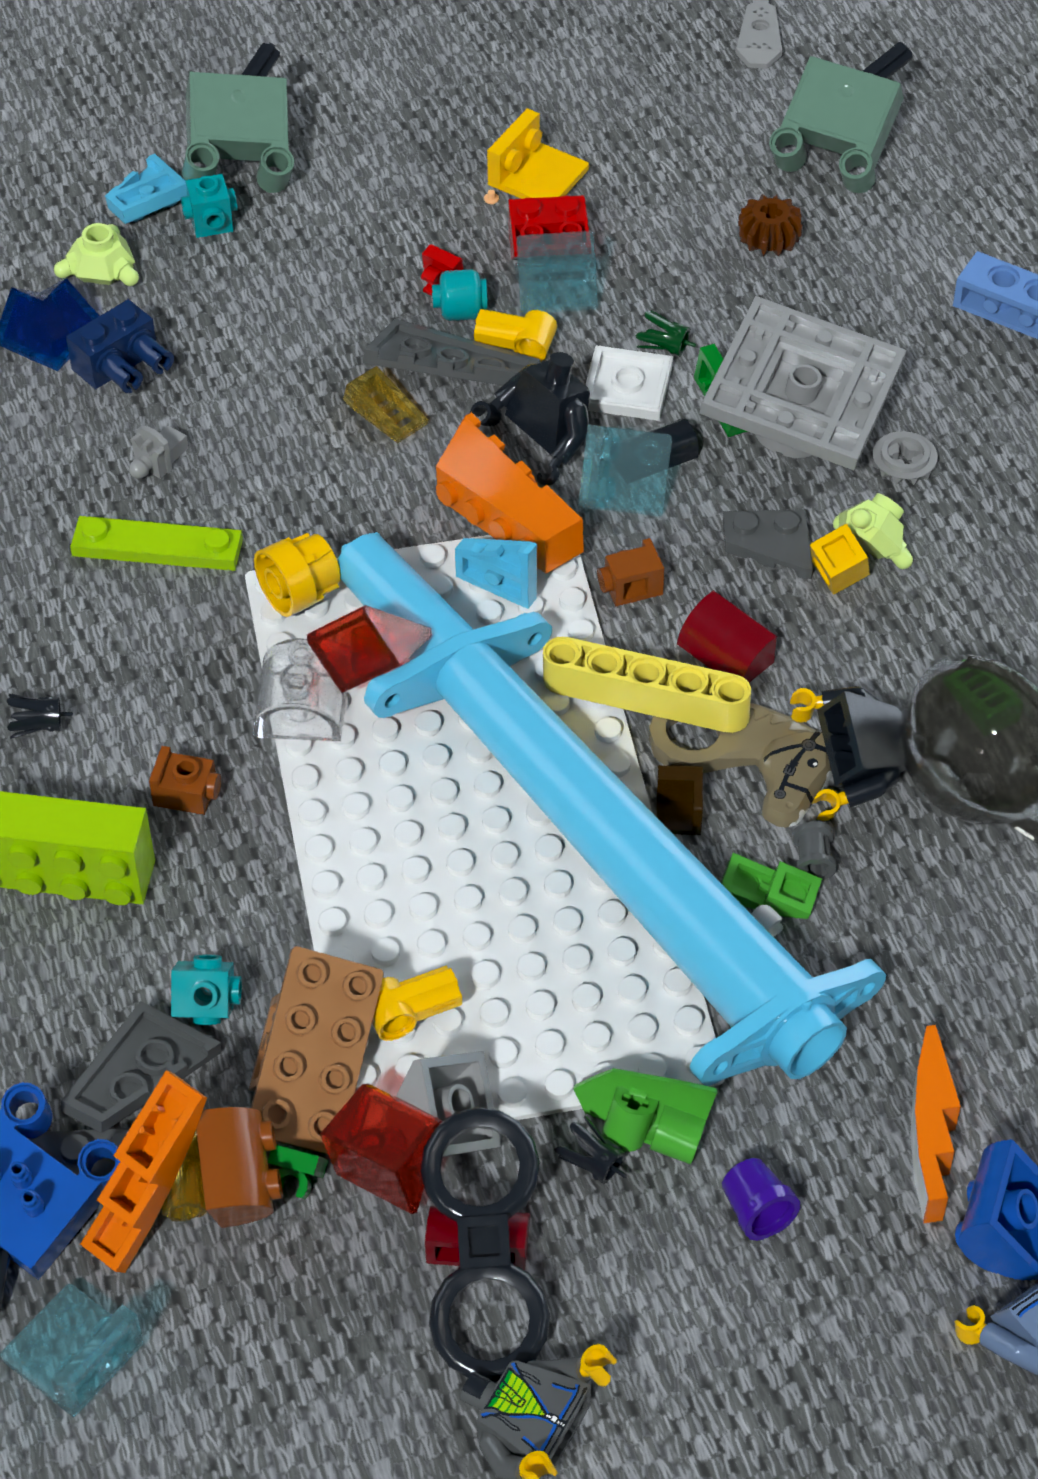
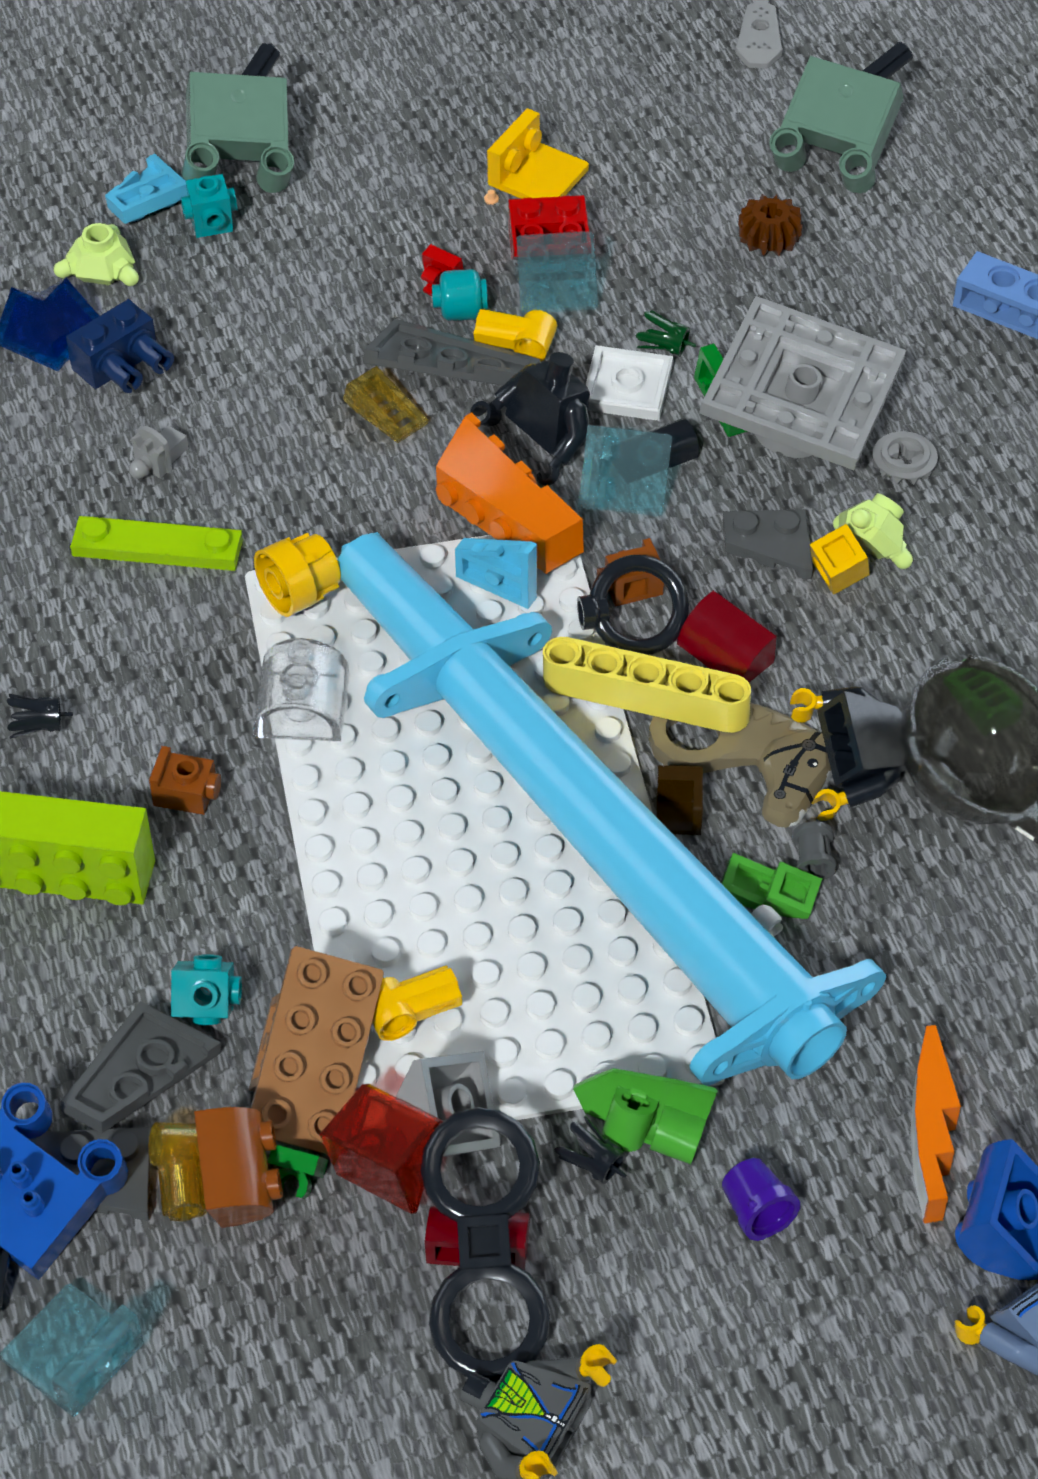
orange slope [80,1070,207,1273] -> none
clear red slope [307,605,432,693] -> none
none -> black piece [577,555,689,655]

